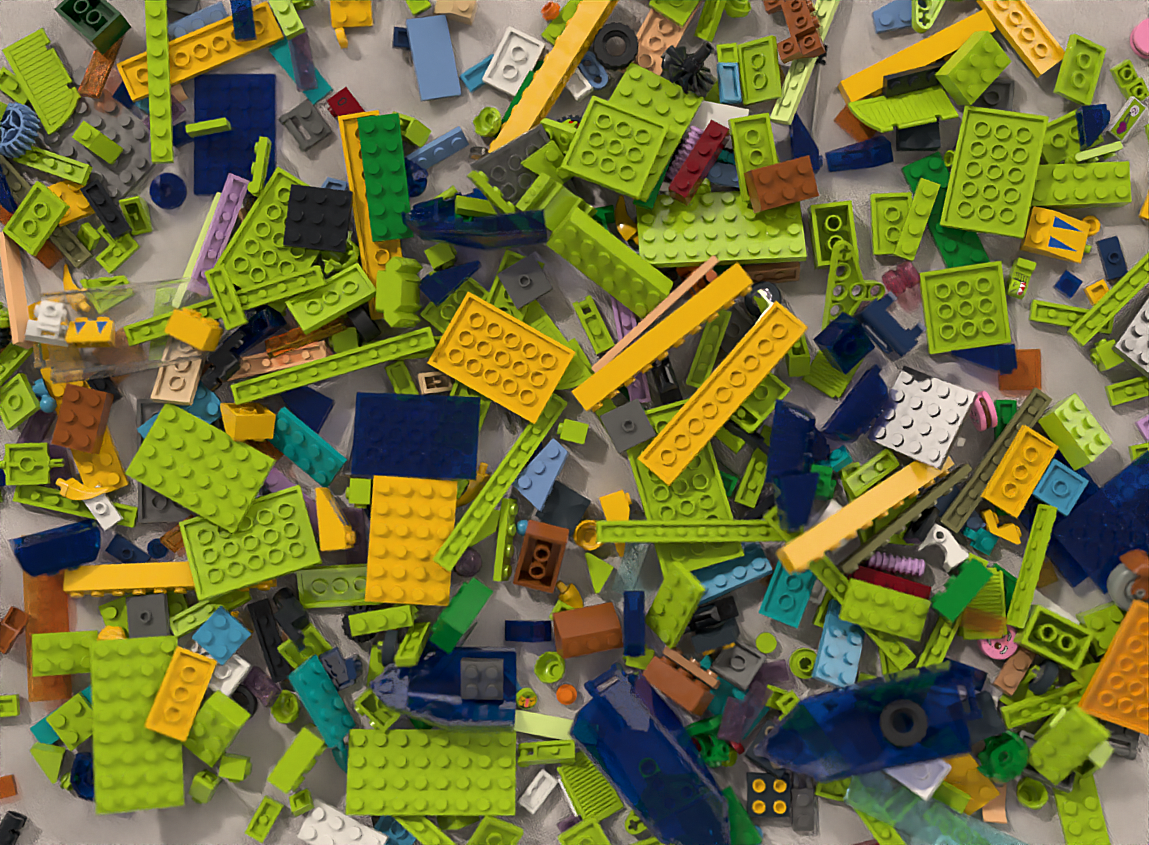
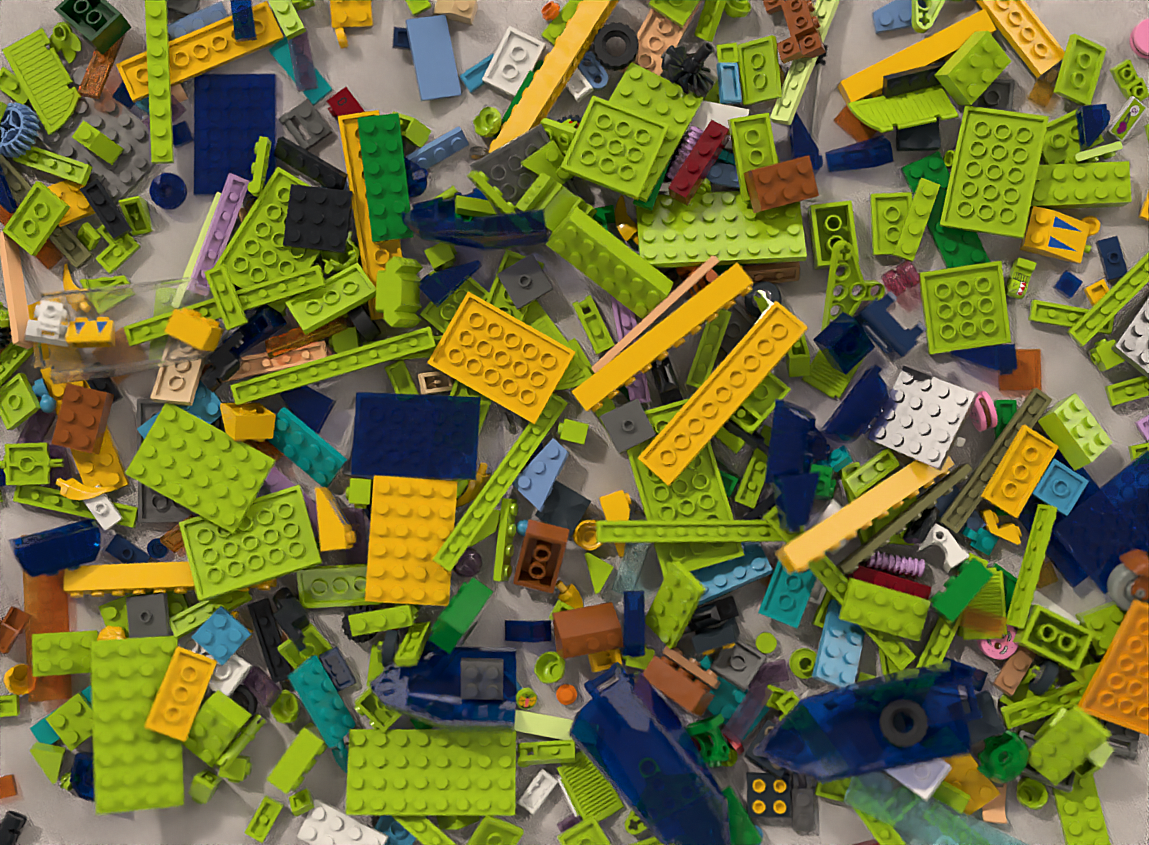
lime tile [185,117,231,138] -> none
dark blue plate [345,654,363,680] -> none
clear purple plate [717,696,749,743] -> none
none -> yellow hair [3,663,39,695]
none -> lime plate [49,22,82,63]
none -> lime pin [215,714,266,772]
none -> black plate [273,136,348,190]
none -> yellow bracket [588,648,622,672]
none -> clear yellow plate [1027,69,1059,108]

